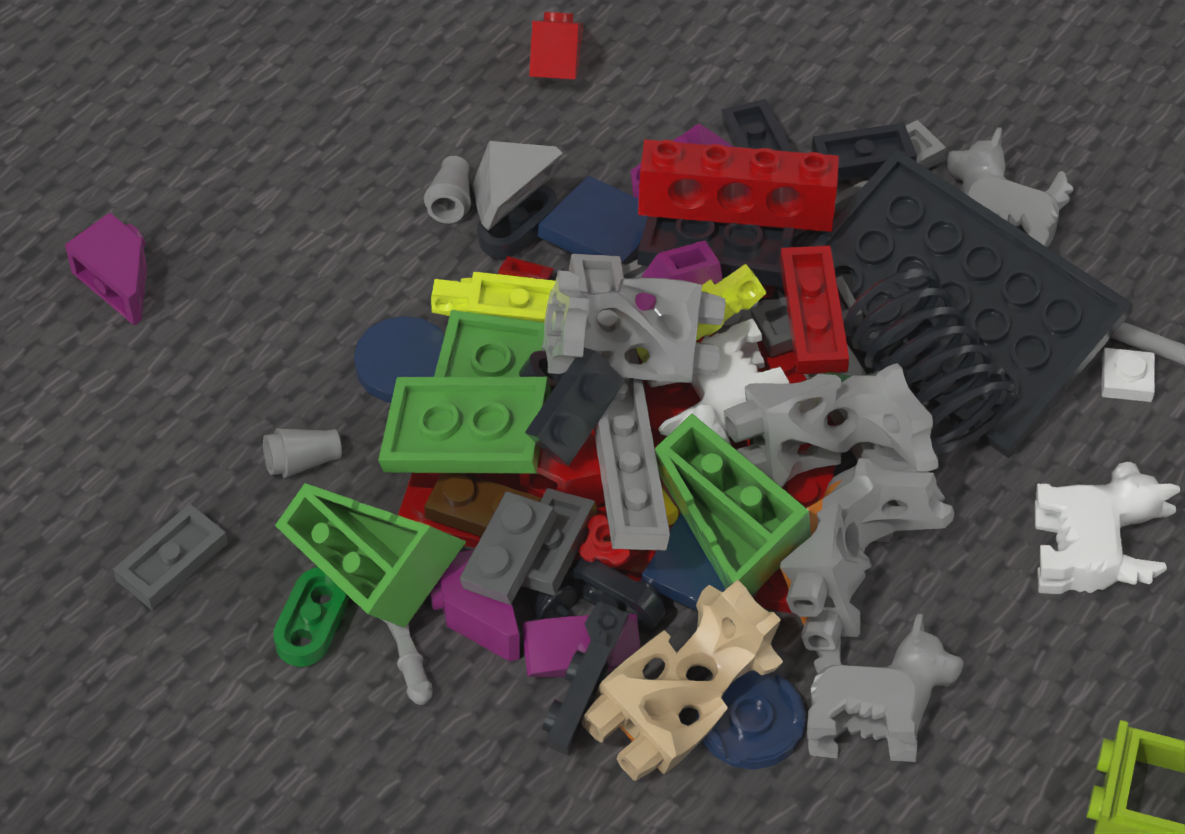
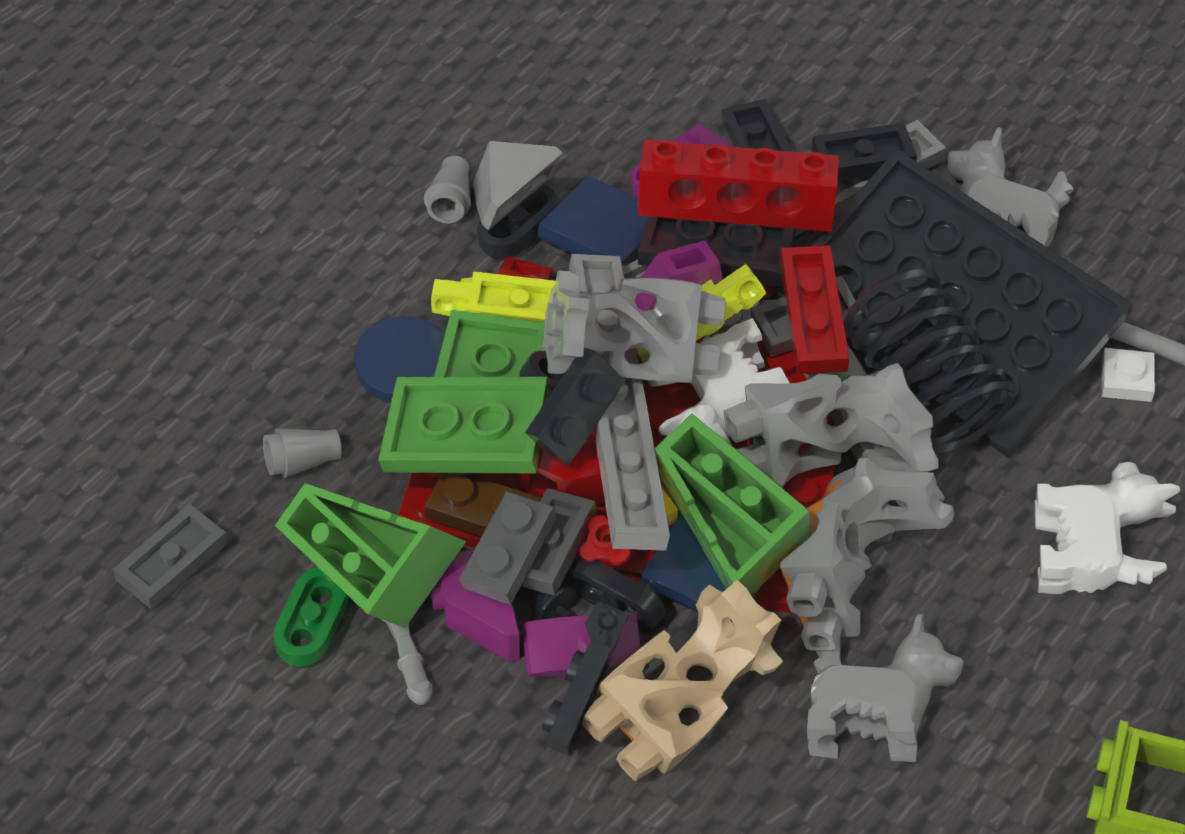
magenta slope [65,212,147,326] -> none
red slope [529,12,583,79] -> none
dark blue tile [697,670,806,770] -> none

